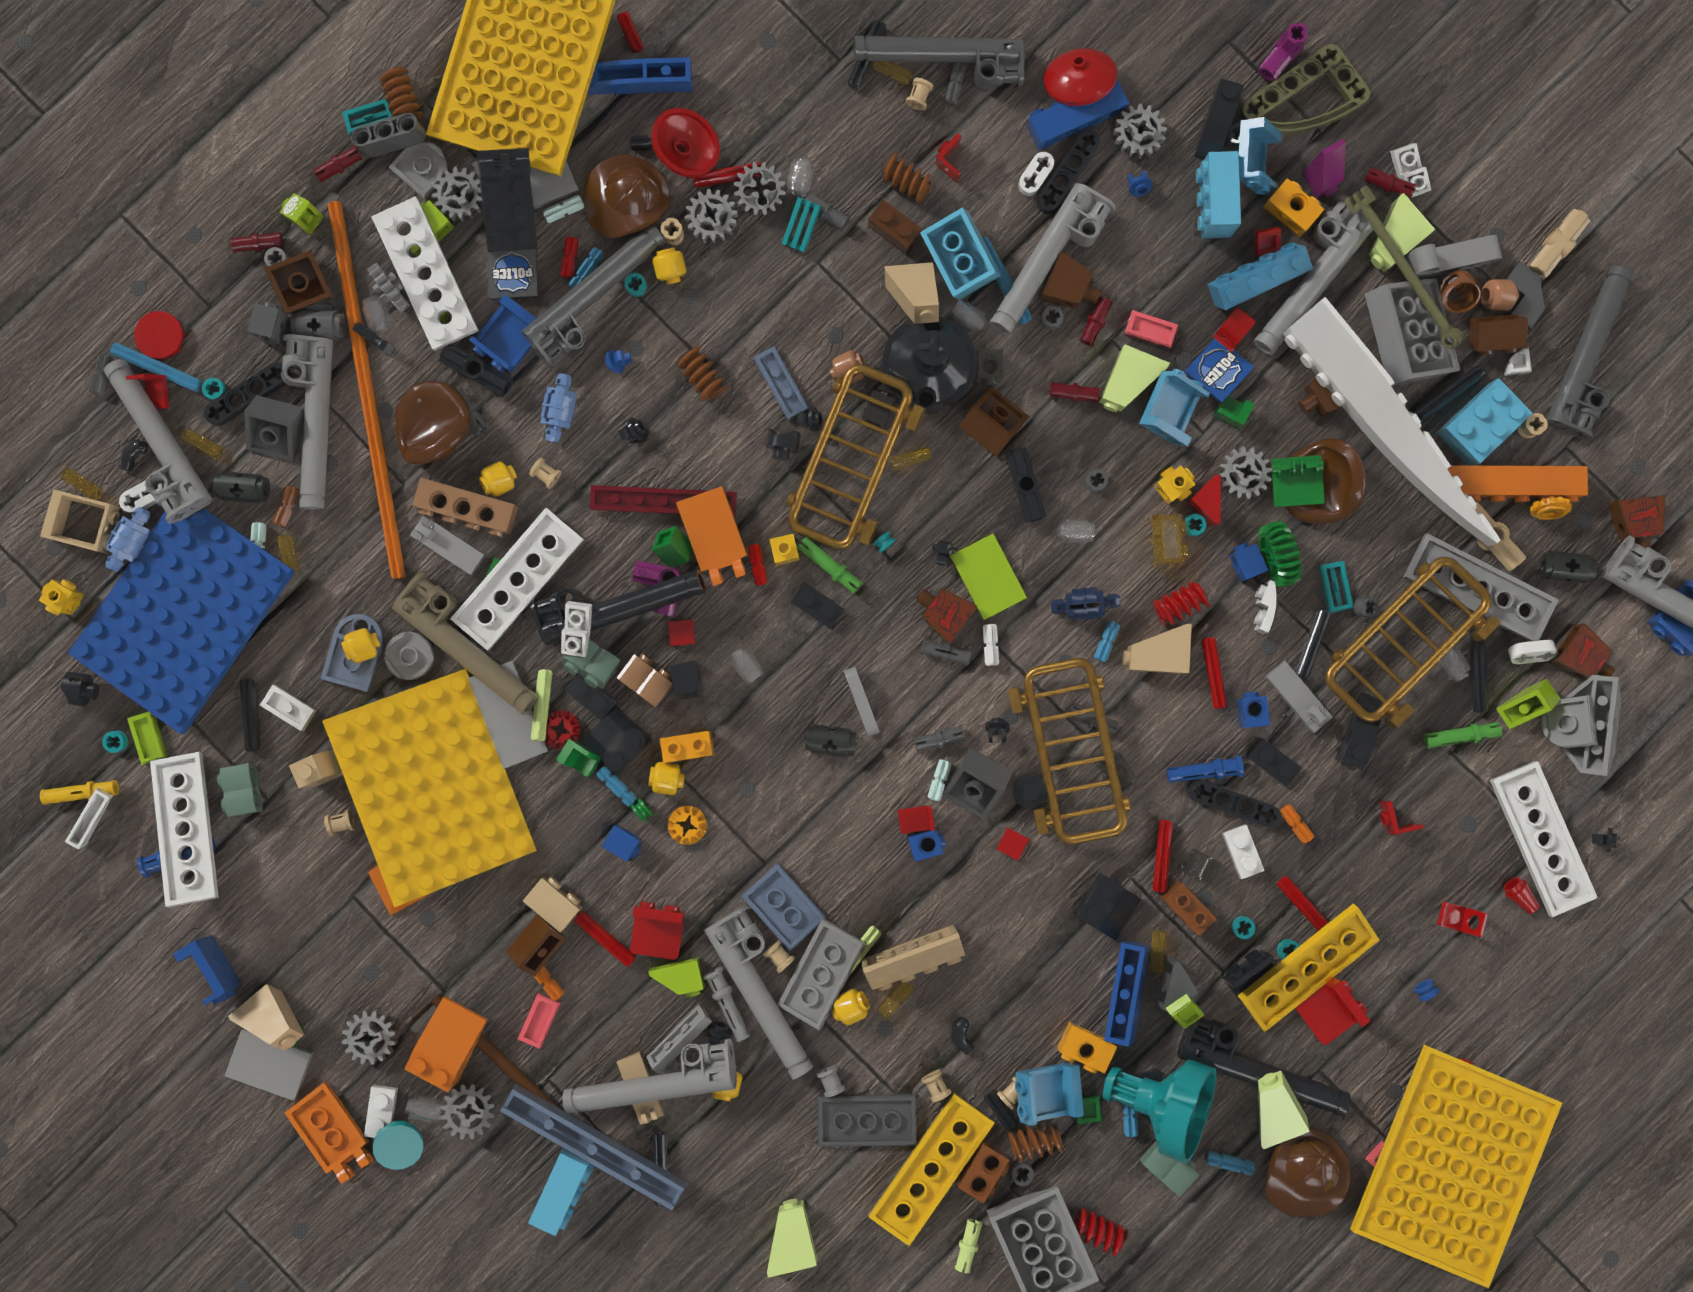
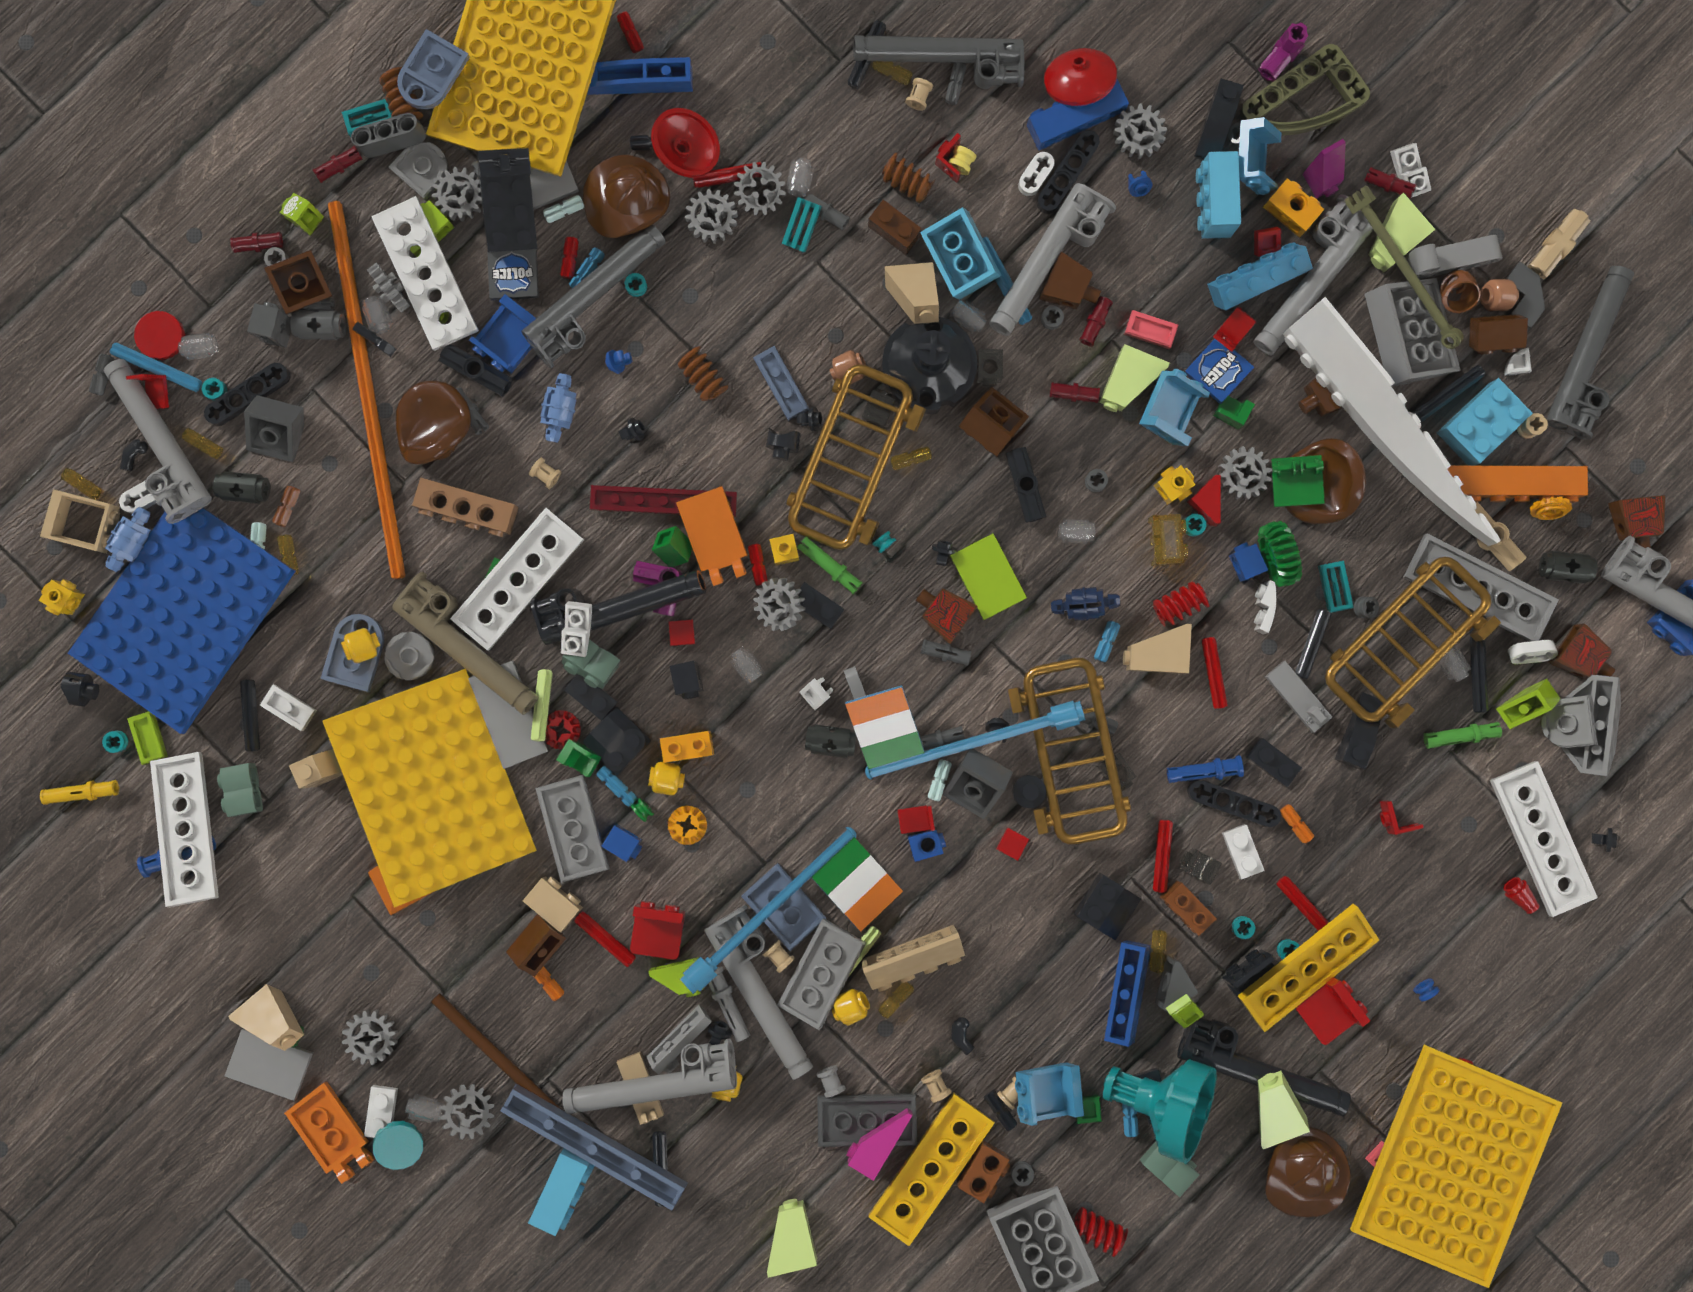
white piece [65,788,113,850] -> none
blue panel [173,935,242,1005] -> none
light grey piece [281,334,333,510] -> none
tan bush [324,809,356,836] -> none
orange slope [405,996,488,1092] -> none
light grey hinge [410,515,486,576] -> none
yellow head [478,461,517,497] -> none
coral tile [518,993,561,1049] -> none
medium nougat brick [616,654,673,707] -> none
yellow head [652,247,687,285] -> none
tan bush [661,218,684,246] -> none
yellowish green pin [955,1219,983,1273] -> none
white piece [983,624,999,666] -> none
dark orange piece [1008,1121,1063,1163] -> none
light orange brick [1057,1021,1117,1074] -> none
dark azure axle [1206,1150,1255,1176] -> none
blue brick [1237,692,1270,728] -> none
red bracket [1437,901,1488,937] -> none
none -> clear brick [178,333,218,361]
none -> sand blue tile [397,29,470,109]
none -> light grey tile [535,775,610,883]
none -> flag [680,827,903,994]
none -> light grey gear [753,578,805,631]
none -> white tile [800,678,833,710]
none -> flag [845,685,1086,780]
none -> dark pink slope [846,1108,912,1181]
none -> light yellow wheel [948,146,977,175]

